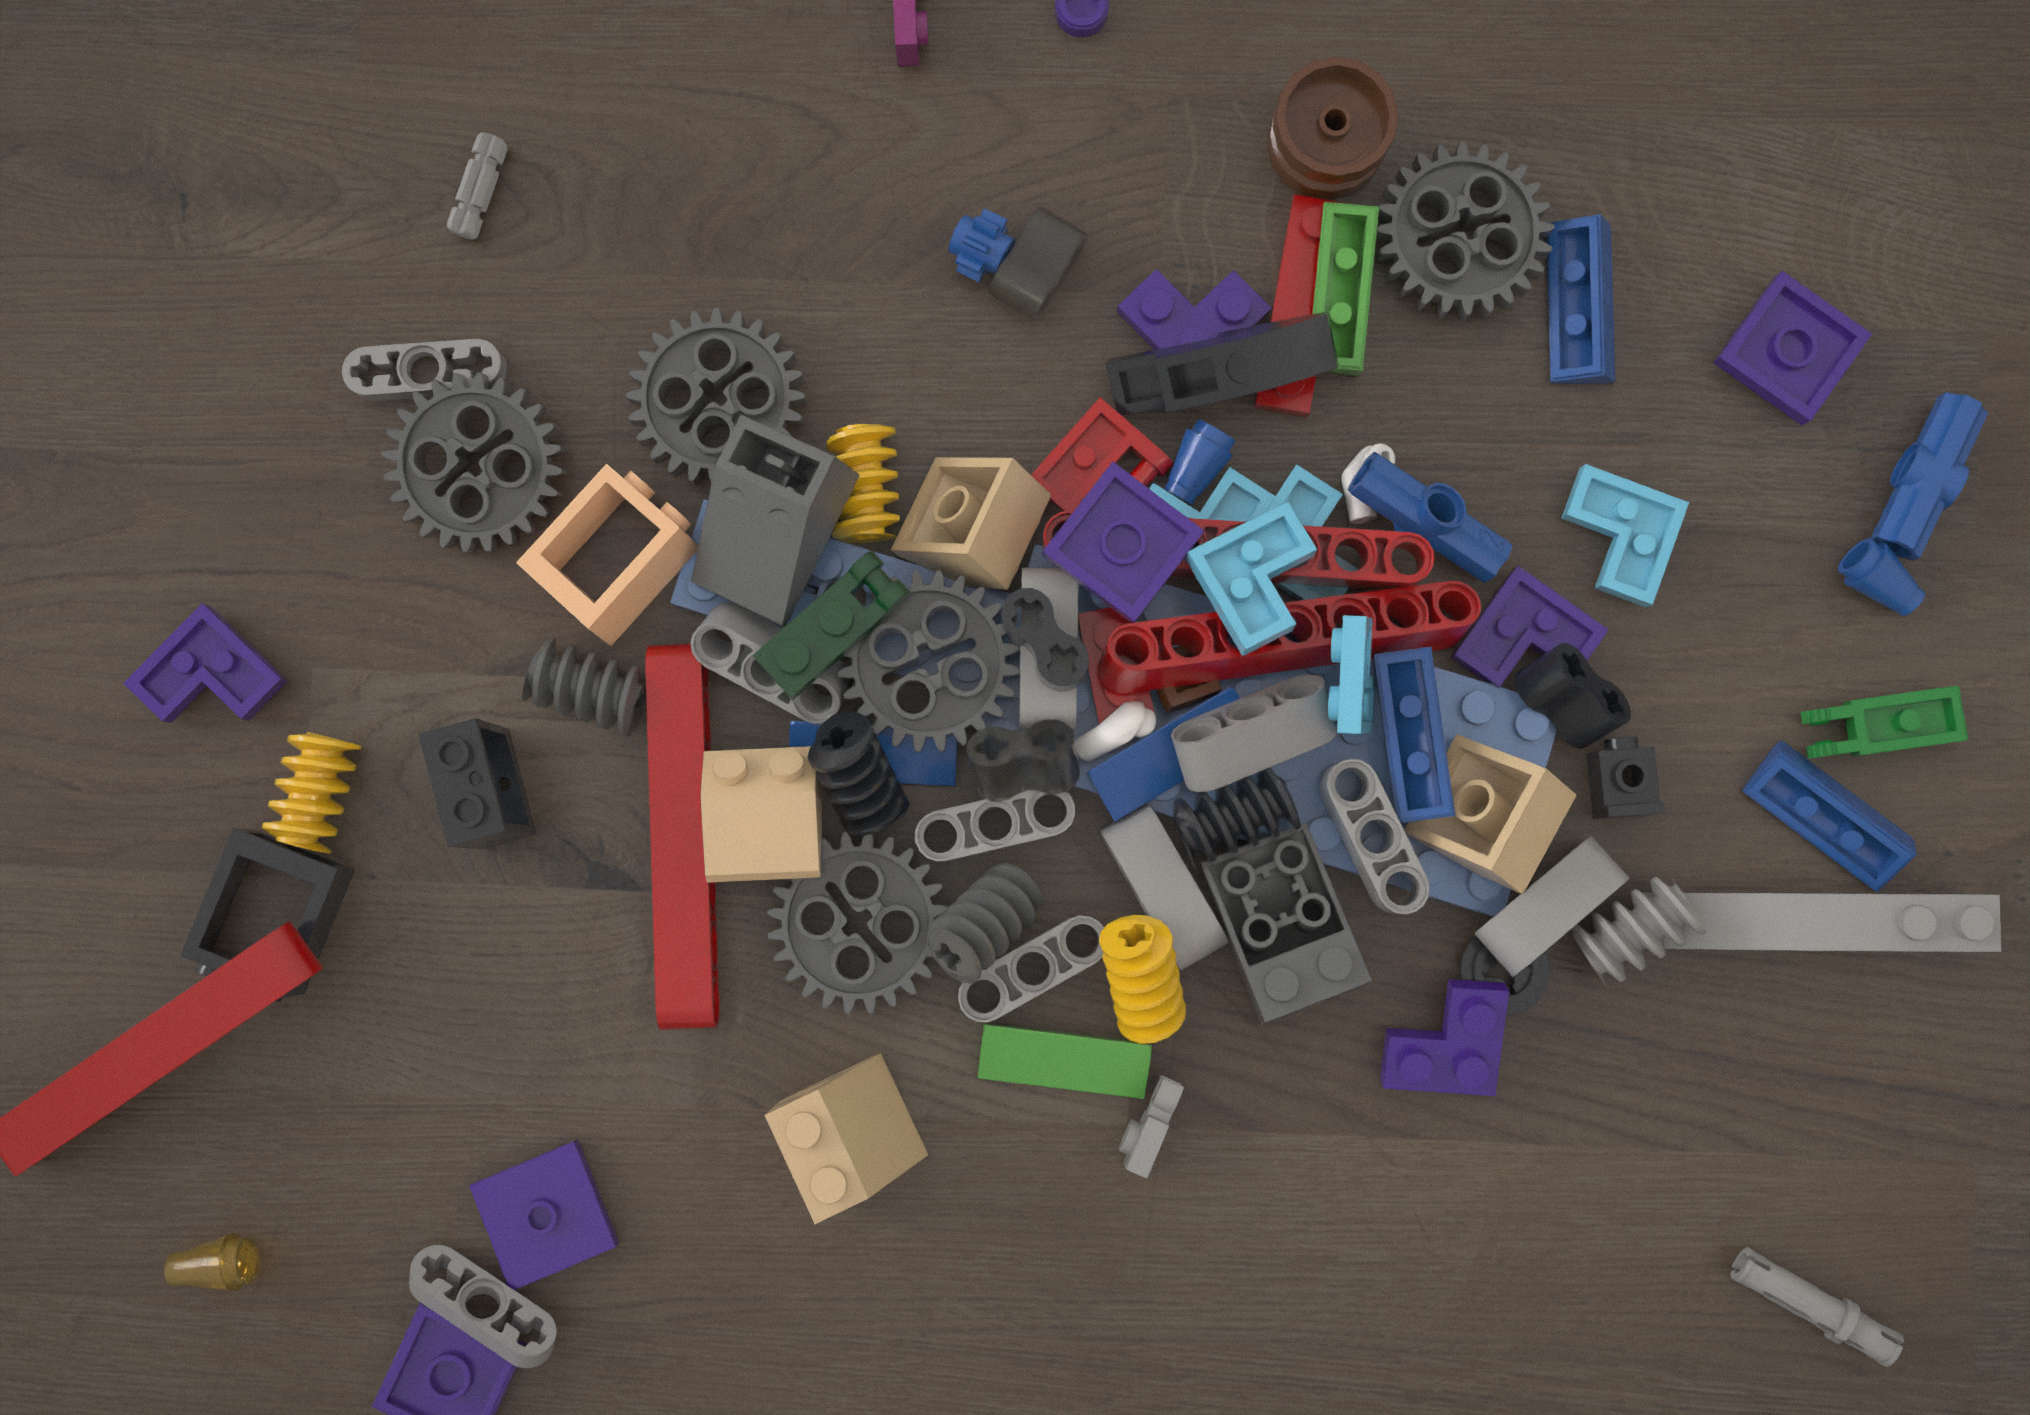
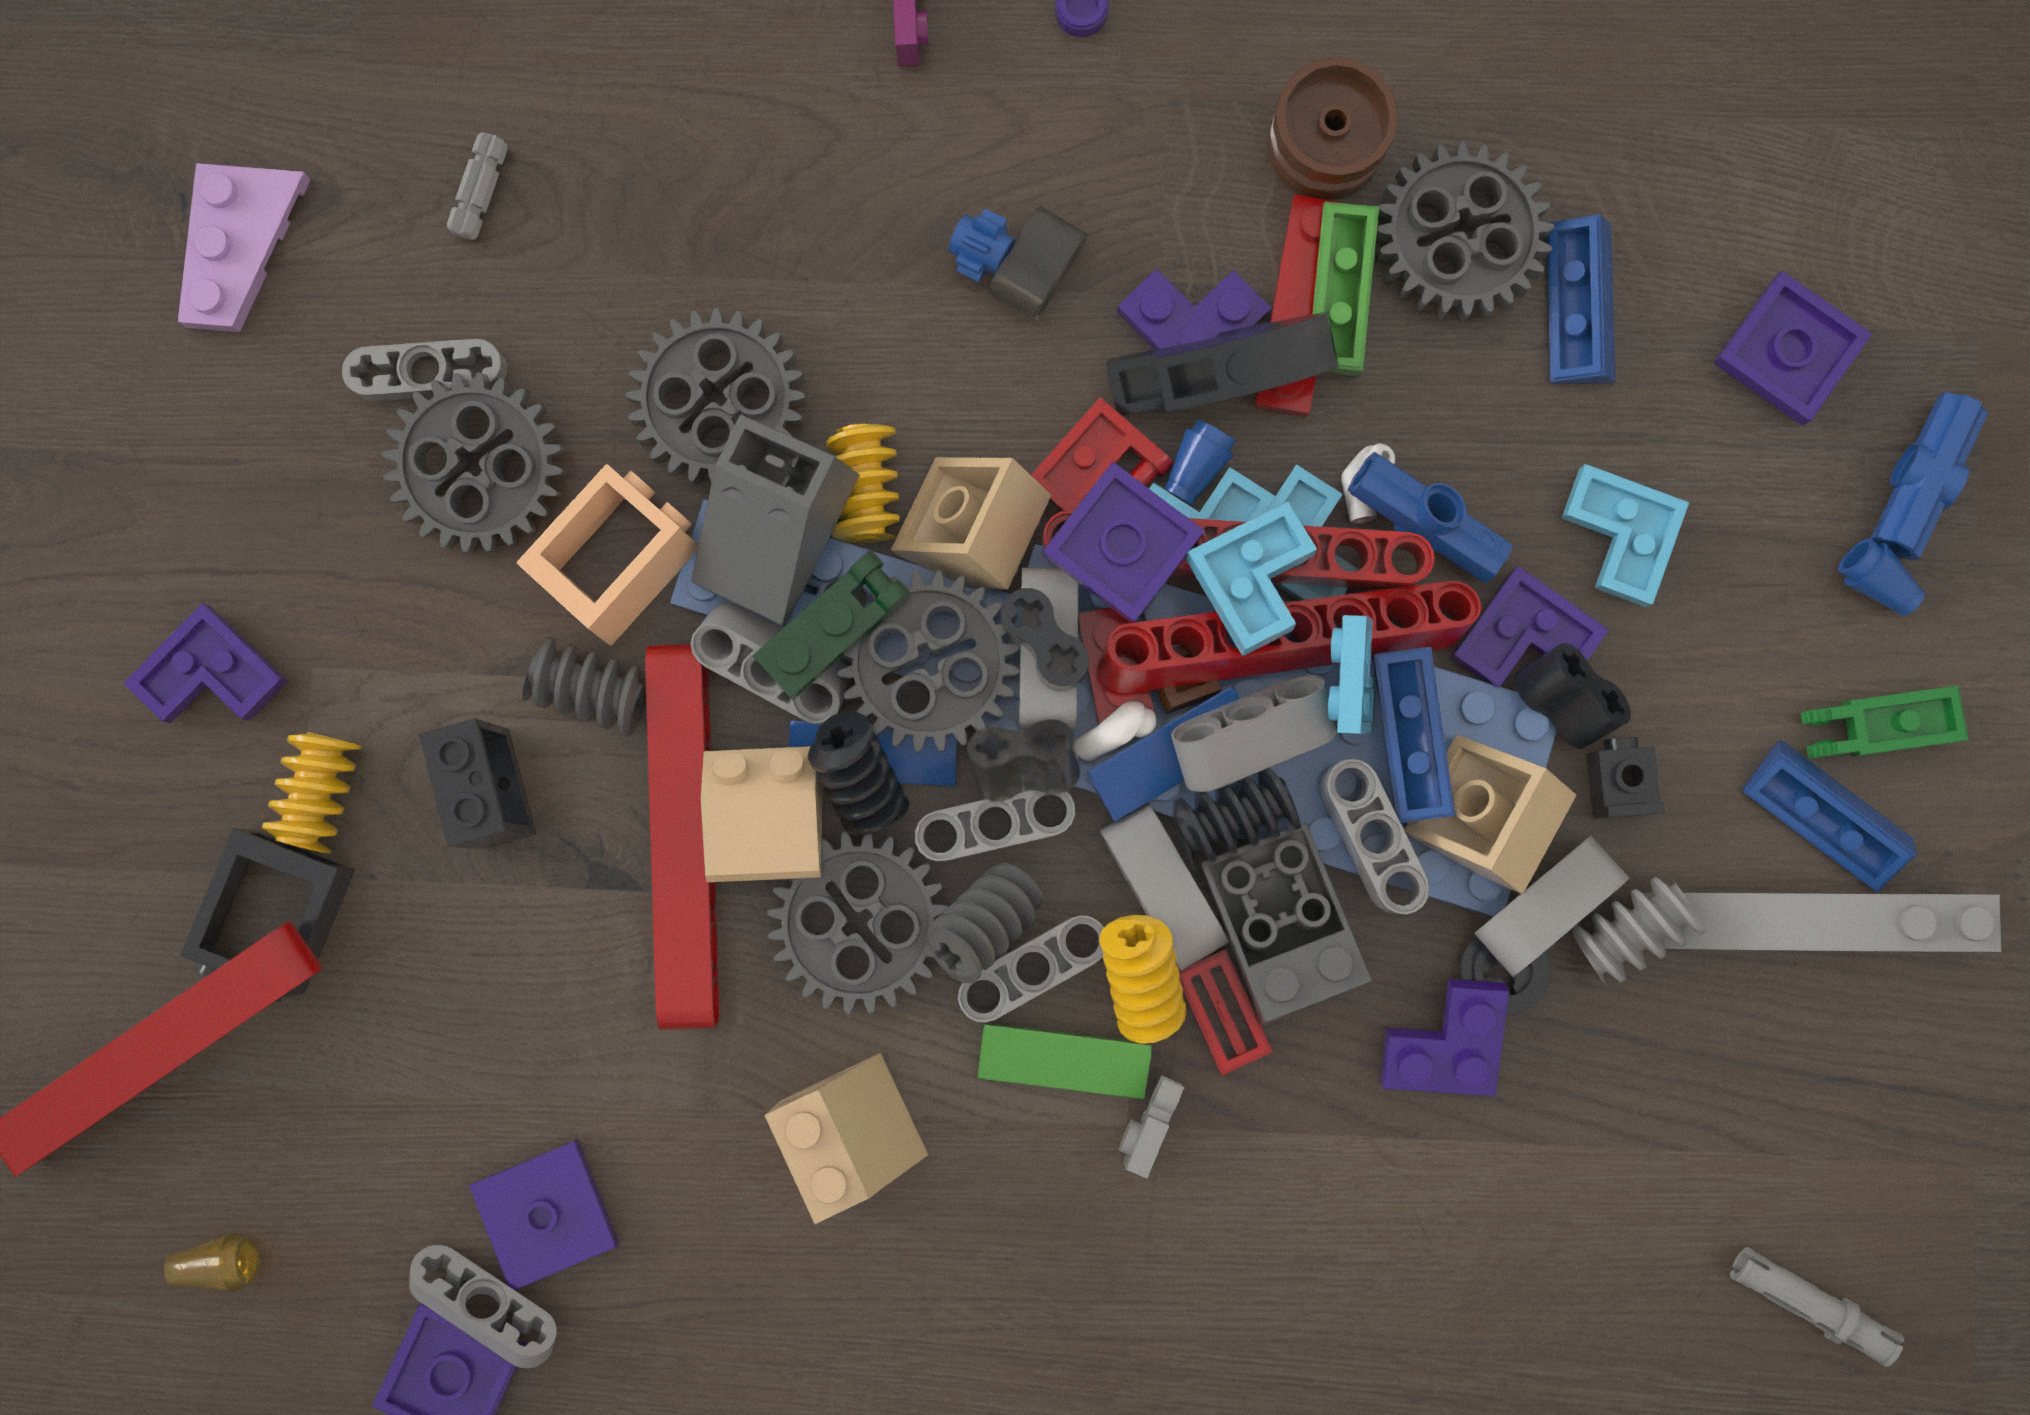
none -> lavender wing [178,163,311,332]
none -> red tile [1179,949,1273,1076]

